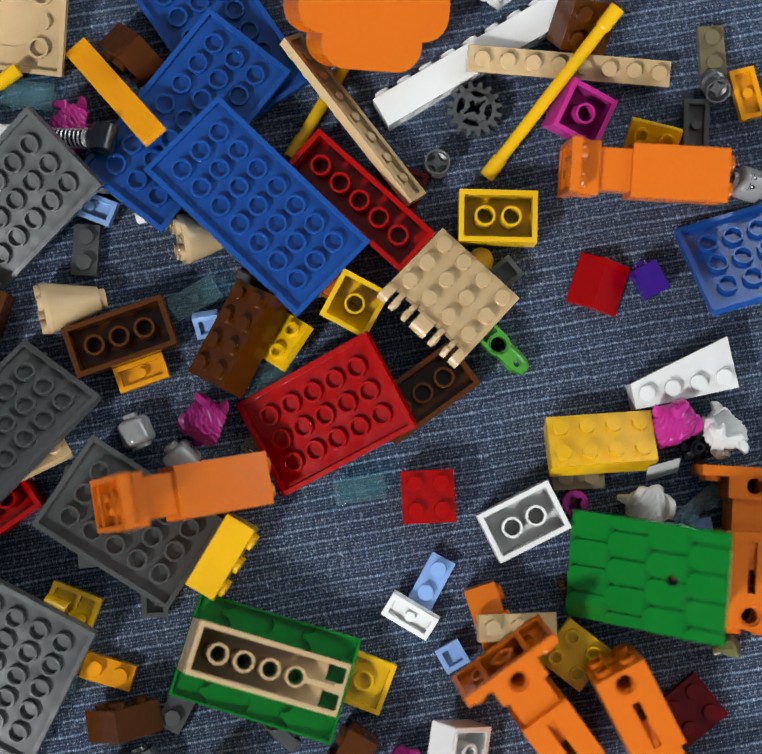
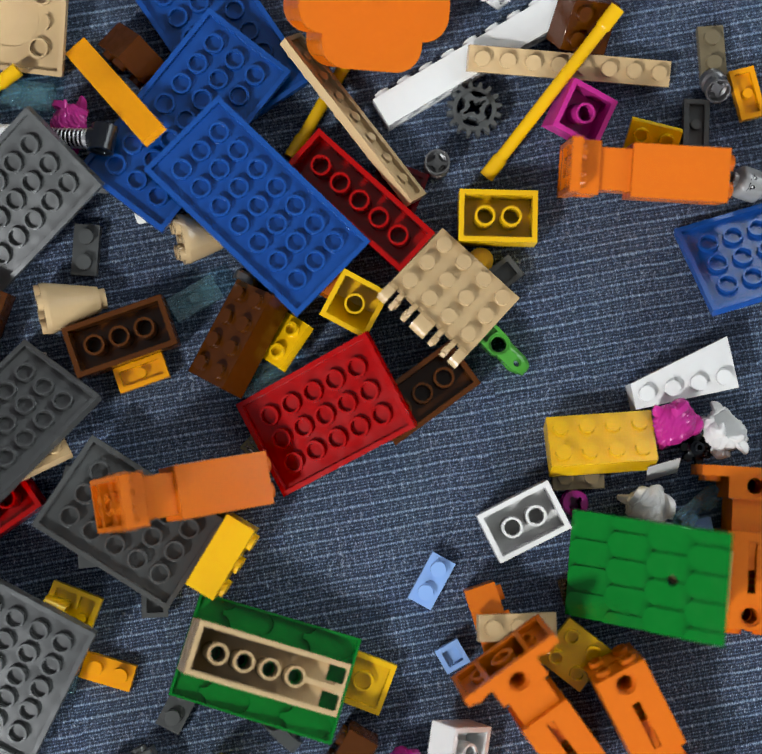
light blue plate [77,194,120,228] -> none
reddish brown brick [85,694,163,744] -> none
light grey head [117,411,156,452] -> none
light grey head [163,439,202,467] -> none
dark pink hair [177,392,229,447] -> none
light blue plate [192,309,219,340] -> none
clear light blue plate [332,472,388,506] -> none
white plate [381,590,440,641] -> none
red brick [400,469,456,525] -> none
red slope [565,252,630,317] -> none
dark purple brick [628,258,671,301] -> none
dark red plate [663,671,728,747] -> none
olive rock [711,633,741,659] -> none

